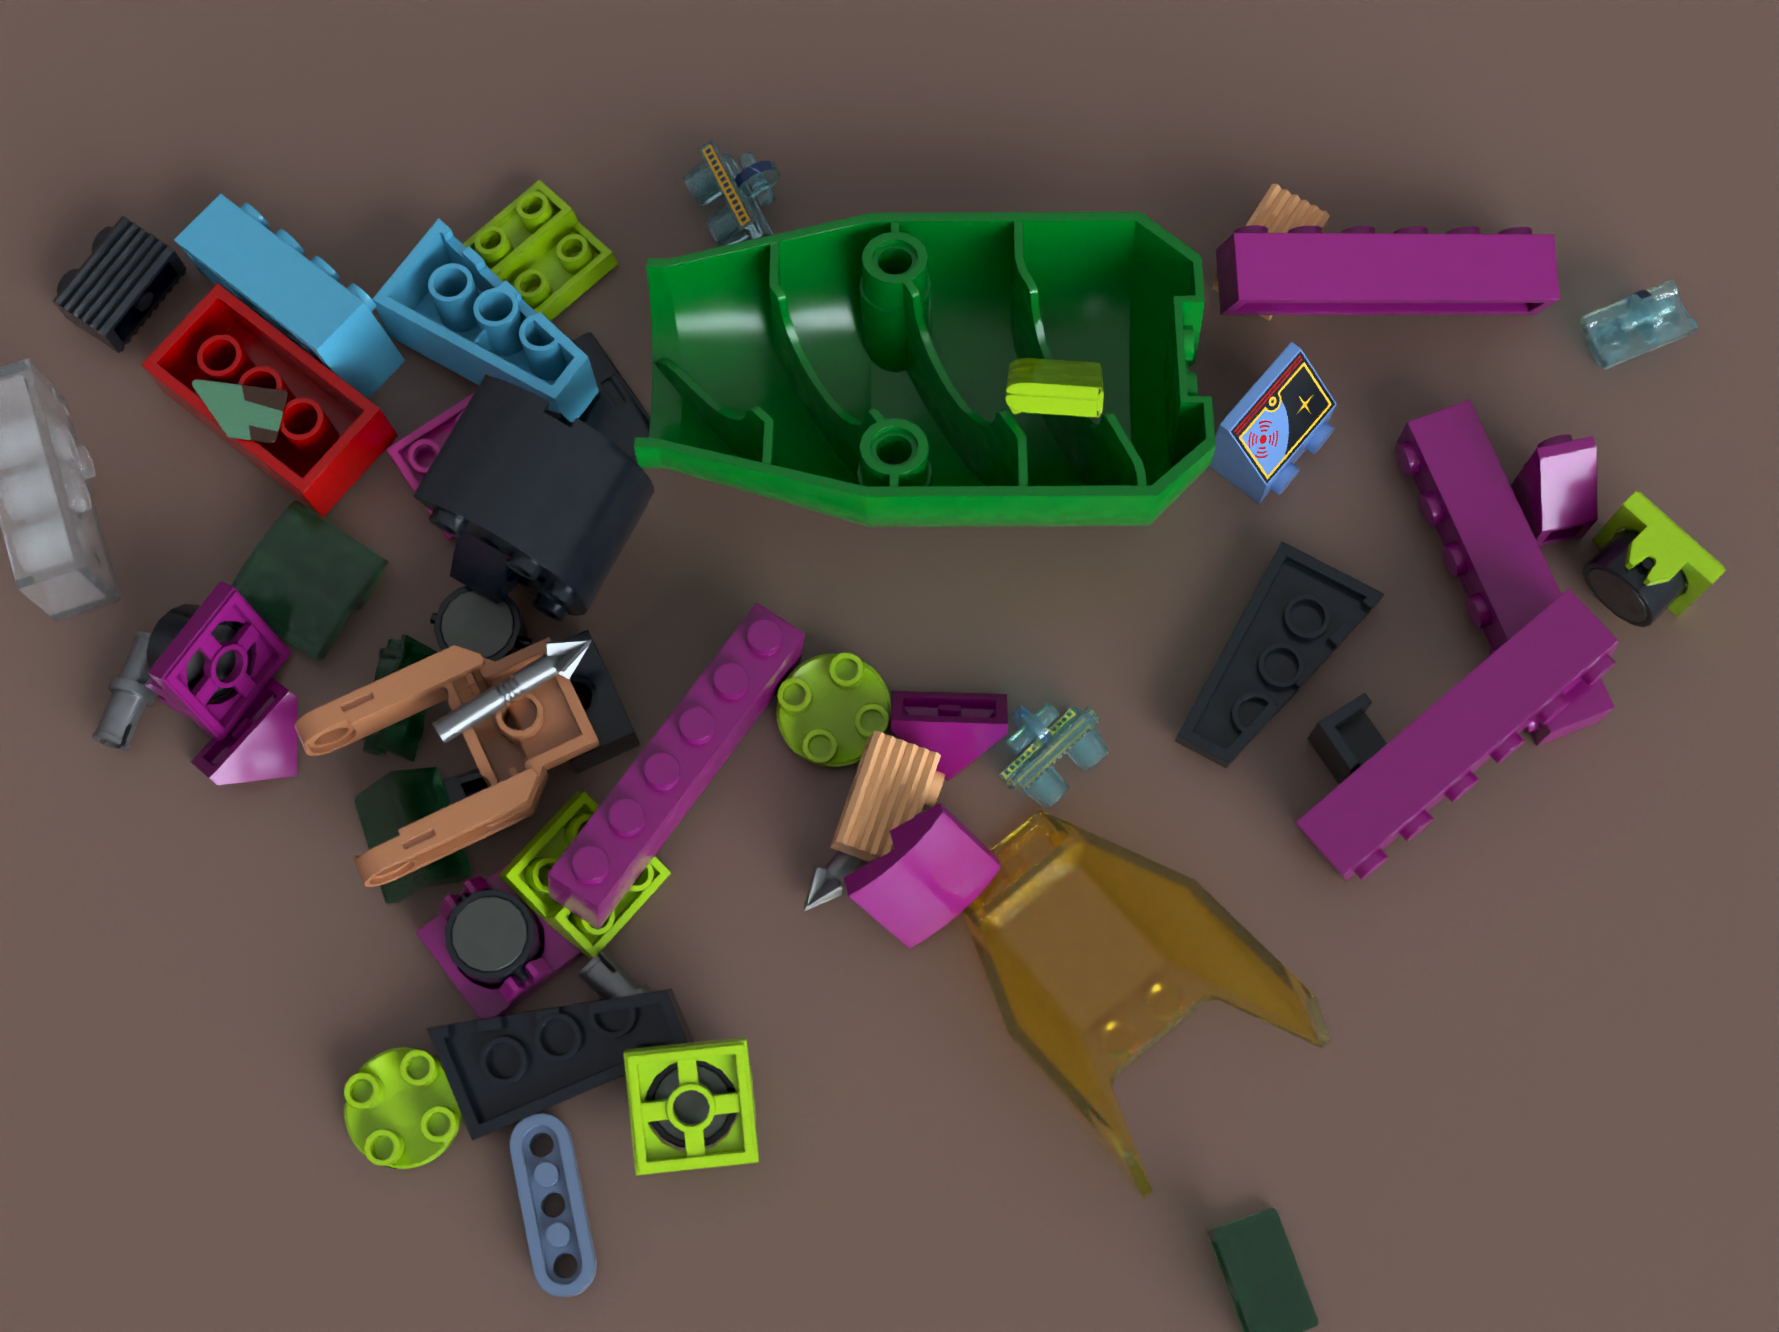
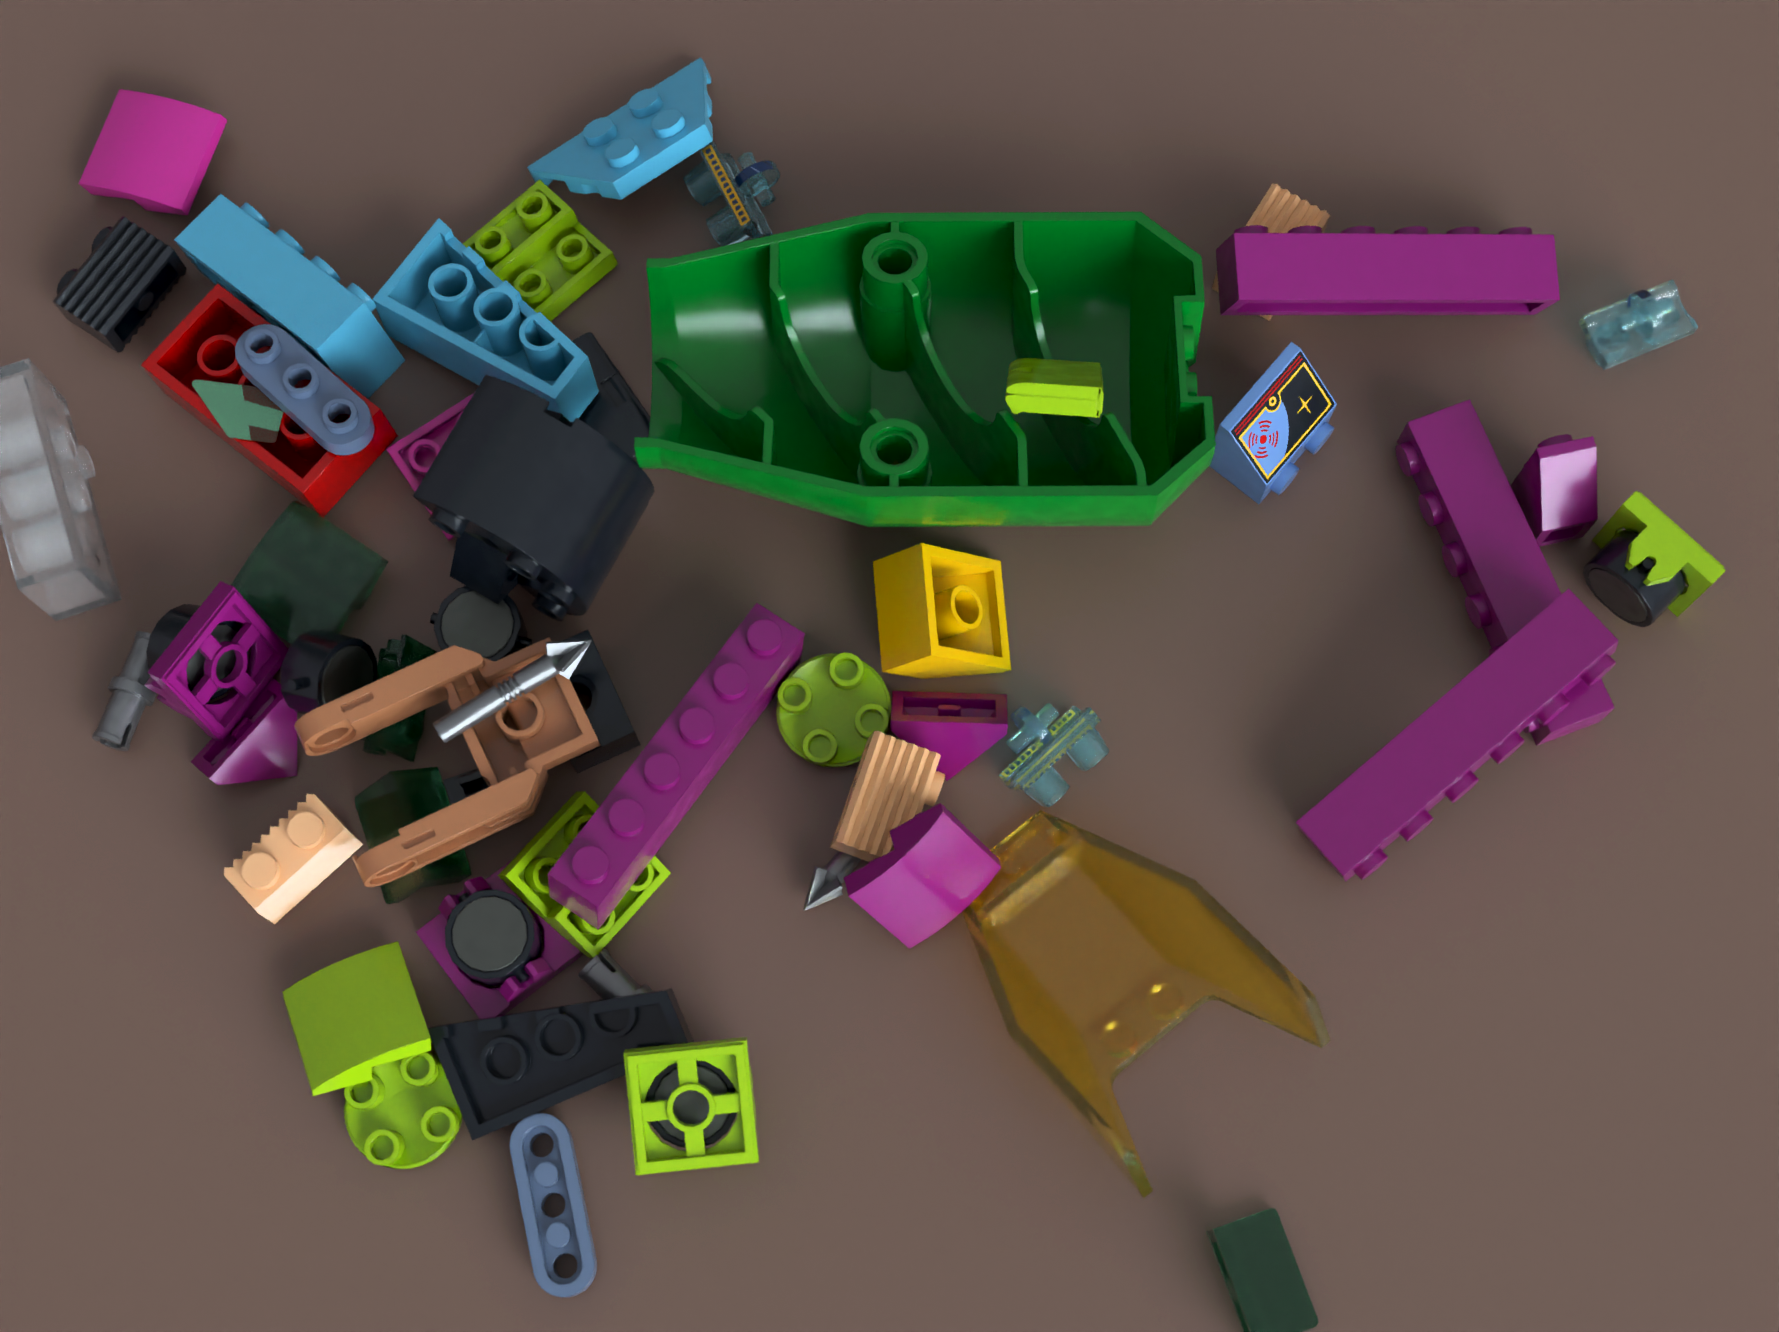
black wing [1175,542,1385,768] -> none
black panel [1307,693,1387,784] -> none
none -> dark pink slope [78,89,227,216]
none -> light nougat brick [224,794,363,925]
none -> sand blue plate [235,324,375,455]
none -> black piece [281,629,378,714]
none -> lime slope [282,941,431,1096]
none -> medium azure wing [527,58,713,200]
none -> yellow slope [873,543,1011,679]

